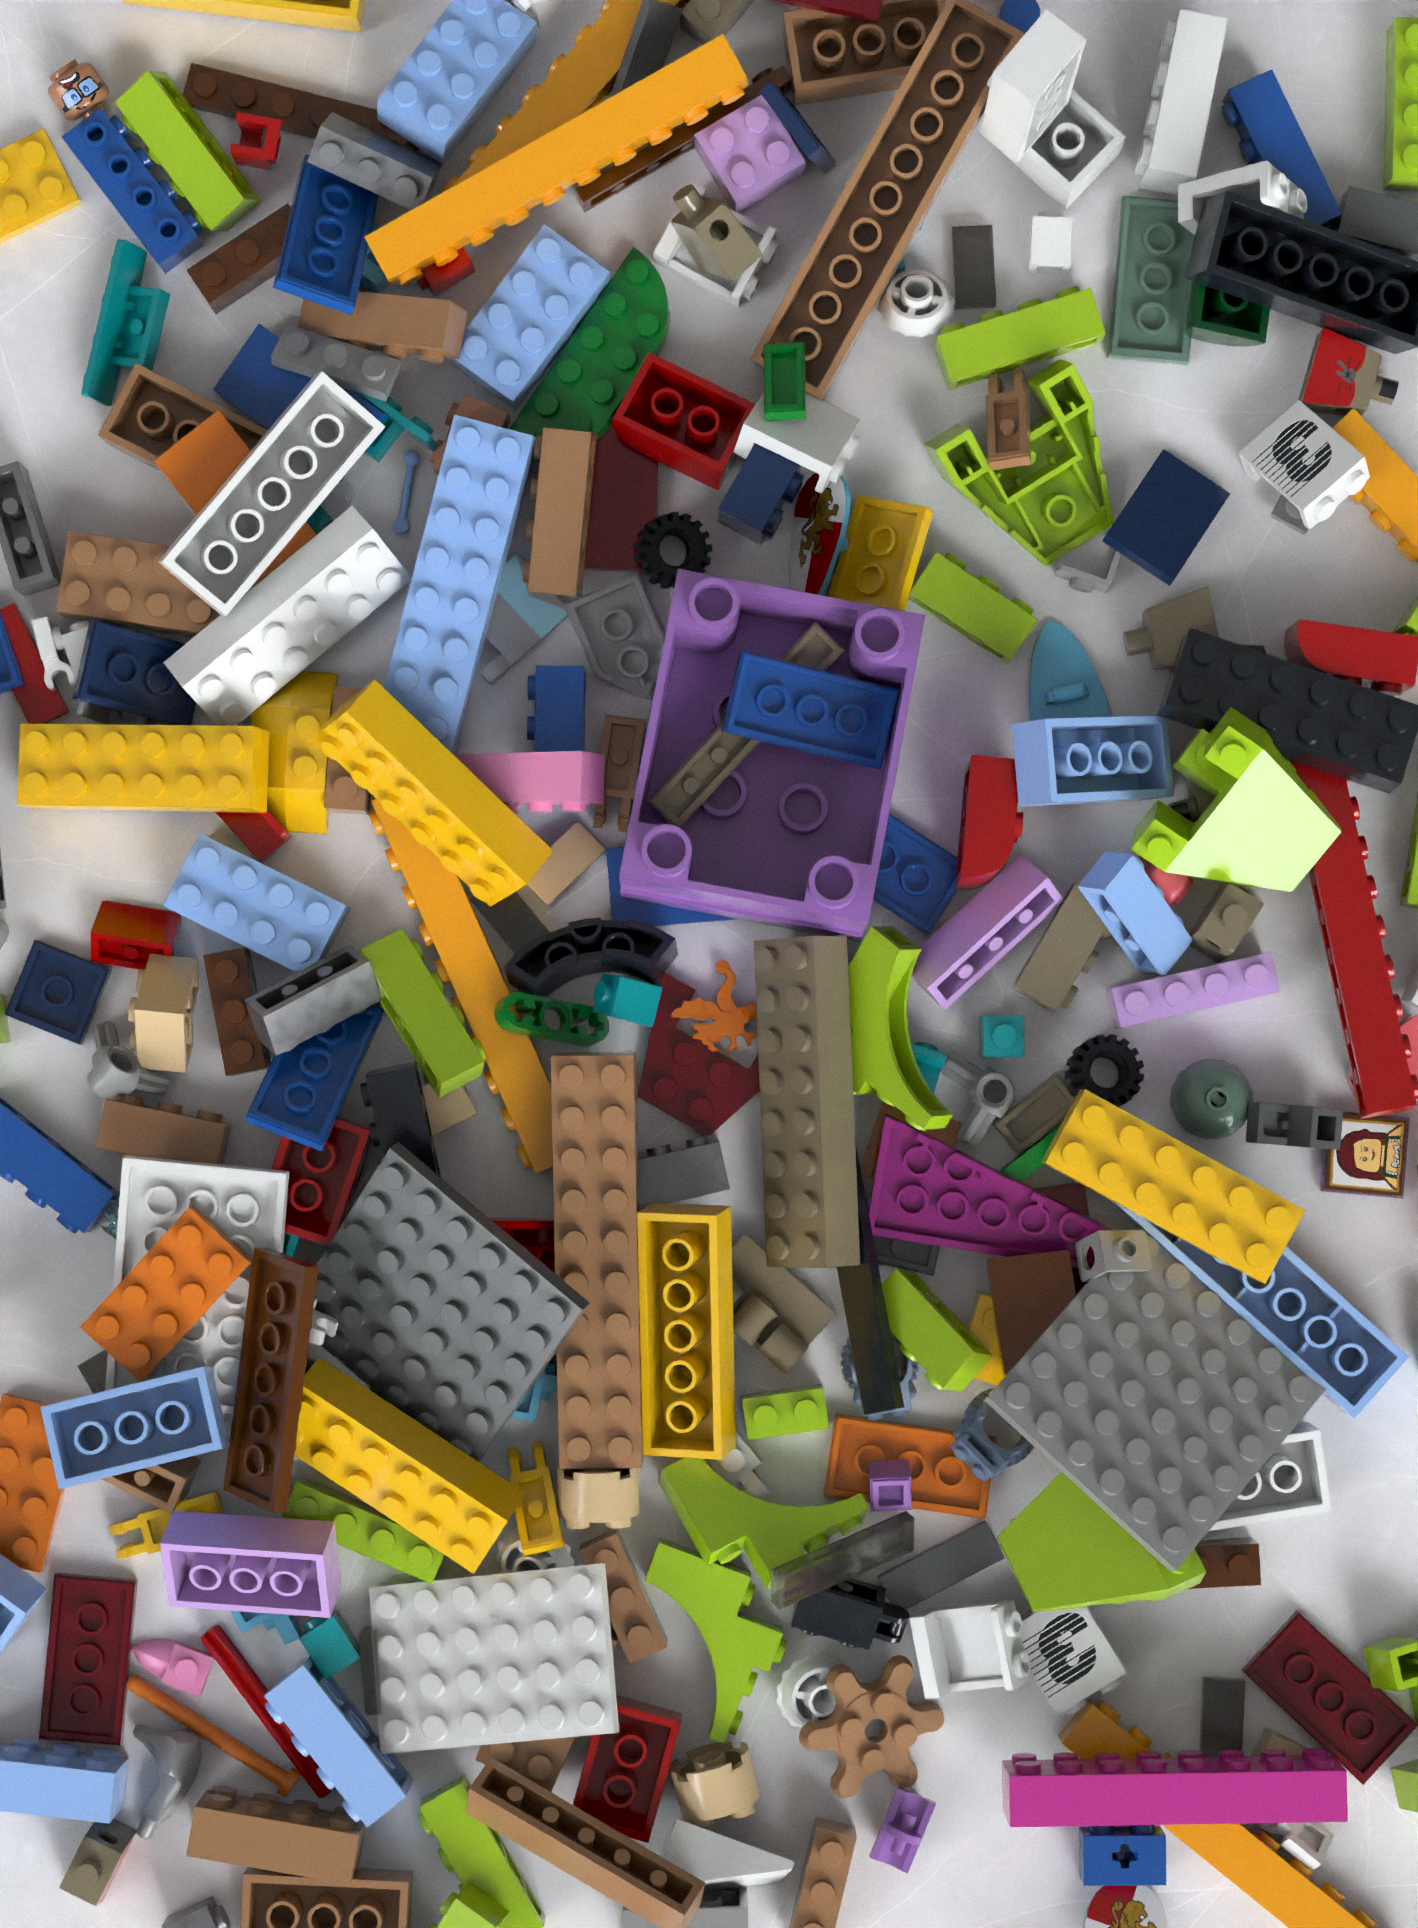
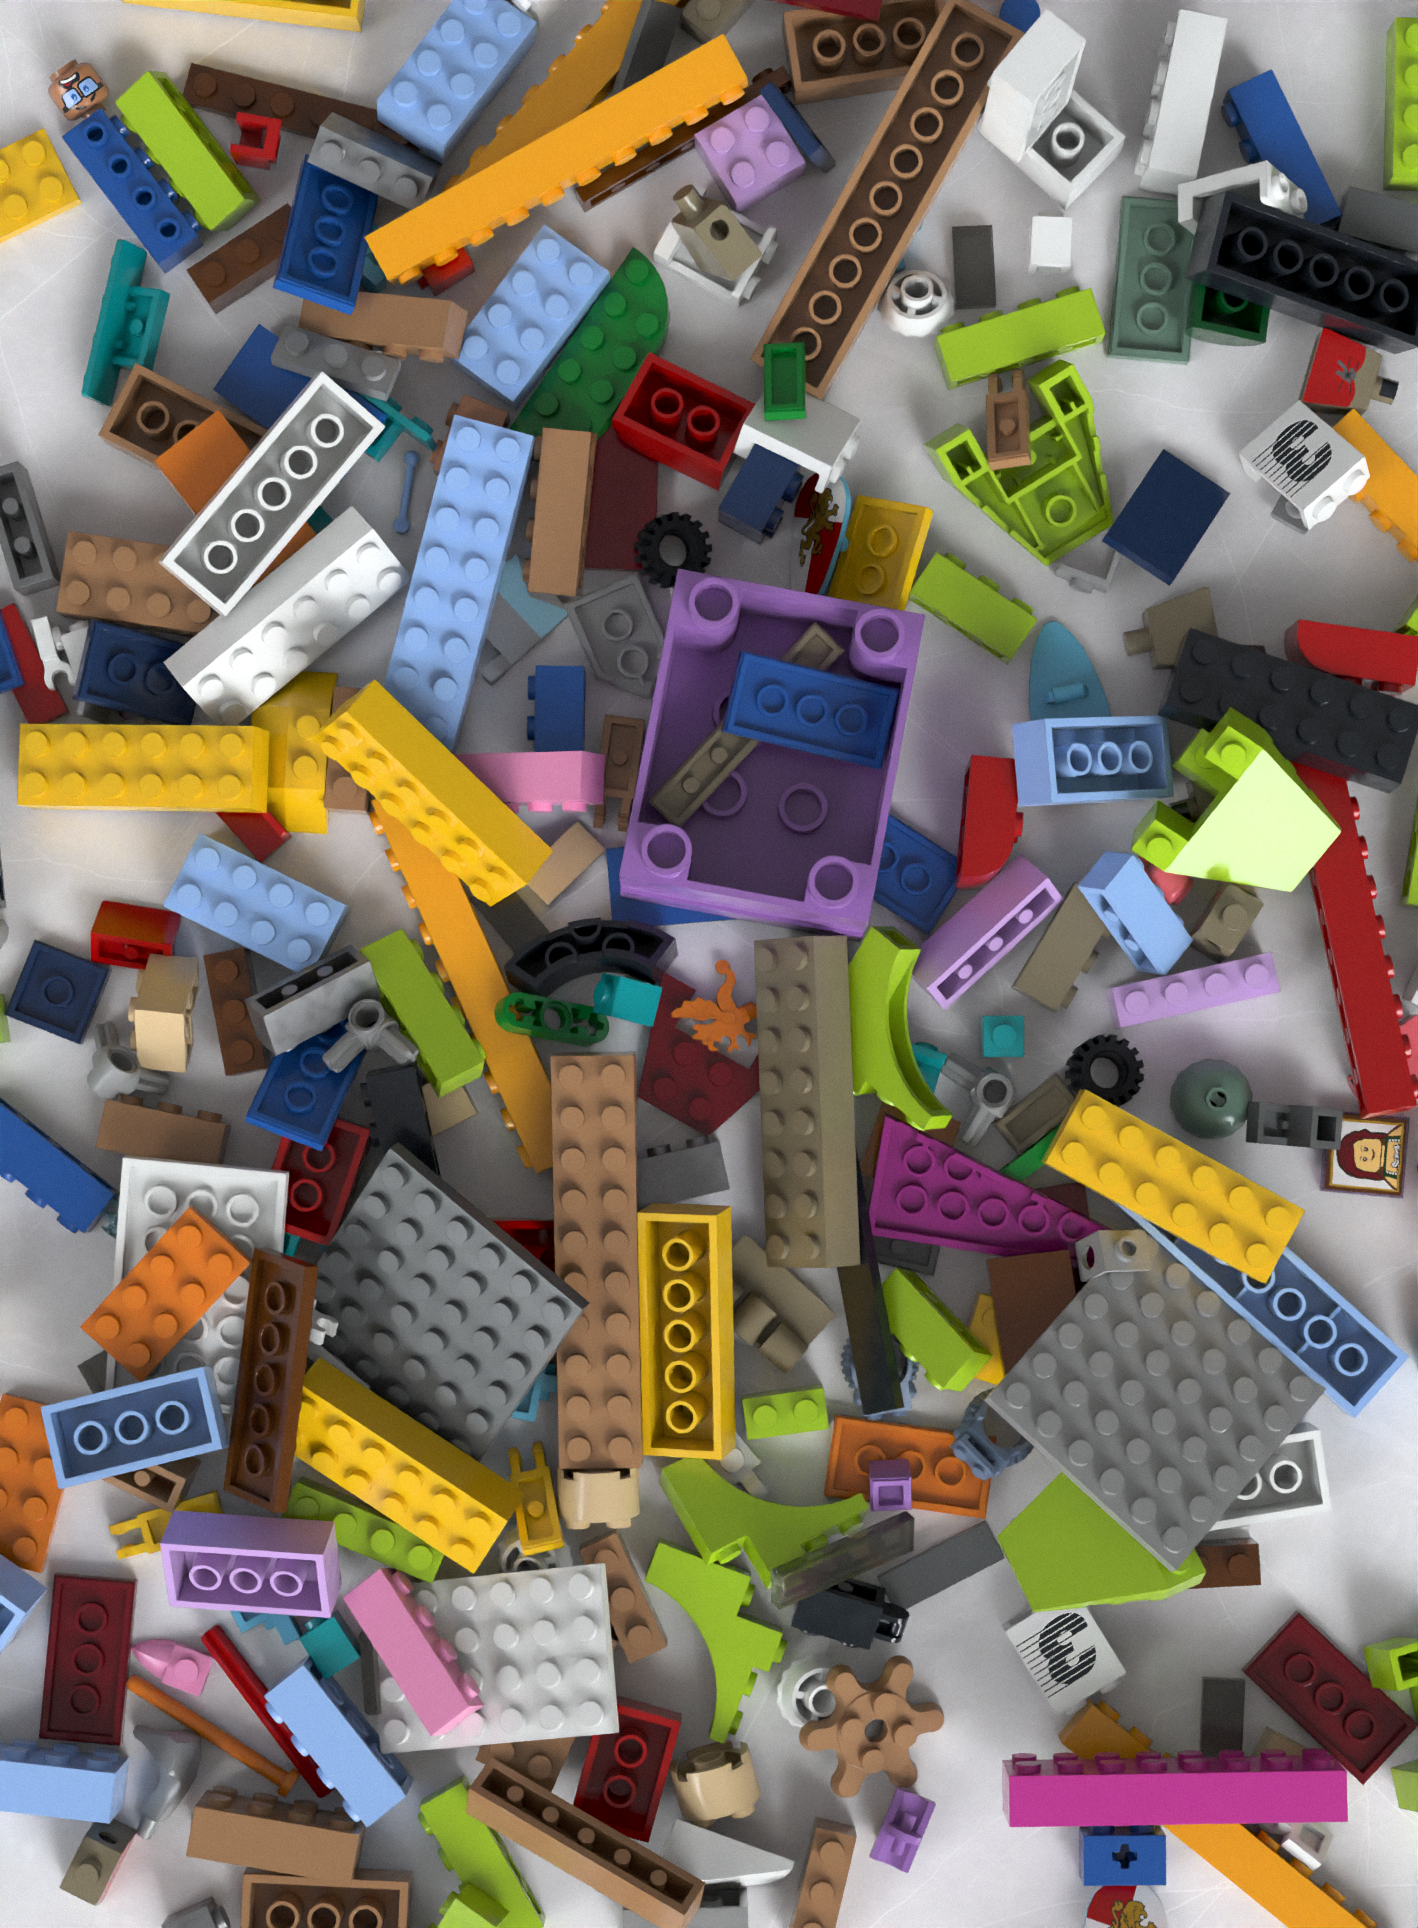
white panel [909,1599,1031,1699] -> none
none -> light grey axle [322,999,419,1073]
none -> bright pink brick [343,1568,484,1736]

